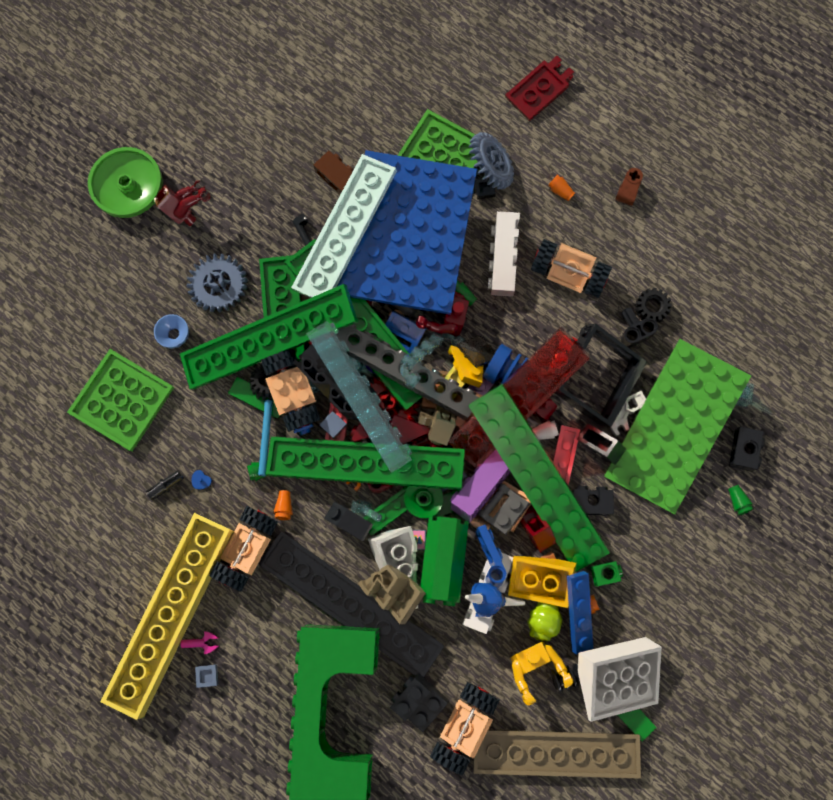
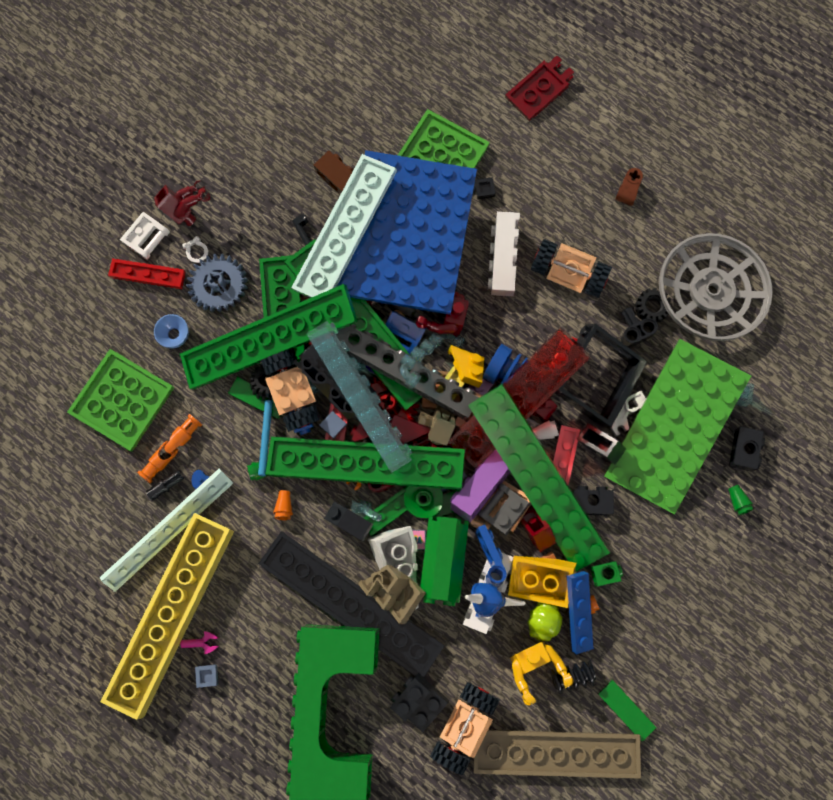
bright green dish [88,147,163,218] -> none
plate [209,506,278,592] -> none
green cone [455,281,477,307] -> none
clear smoke piece [456,335,496,368] -> none
sand blue gear [469,132,514,190] -> none
orange cone [548,175,575,201] -> none
white slope [578,637,662,722] -> none
none -> light aqua plate [100,469,233,592]
none -> red plate [108,258,186,289]
none -> white plate [120,212,170,260]
none -> orange piece [137,414,202,484]
none -> white piece [182,236,208,263]
none -> light grey dish [659,233,772,341]

